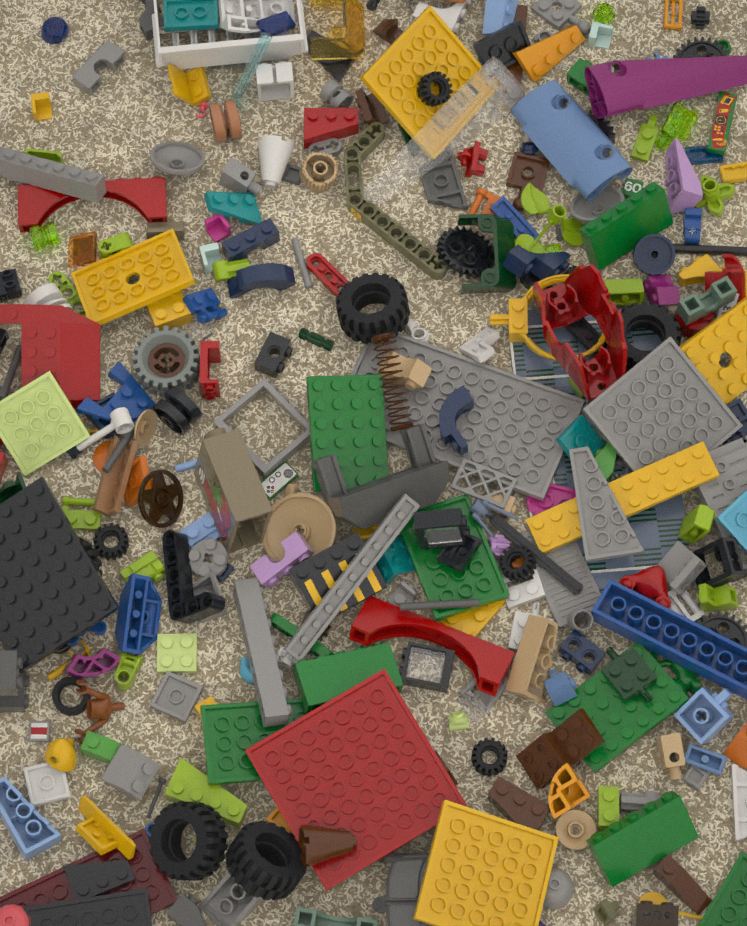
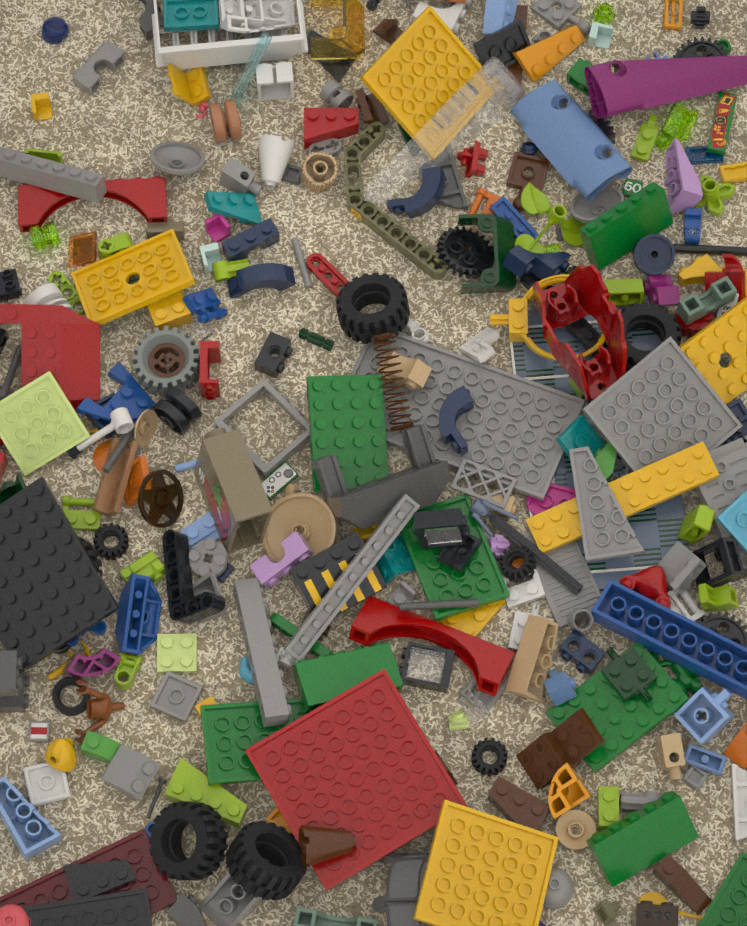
yellow bracket [75,795,136,860] -> none
clear blue tile [256,11,296,37] -> none
black tyre [417,71,453,107] -> none
none -> dark blue arch [387,167,445,218]

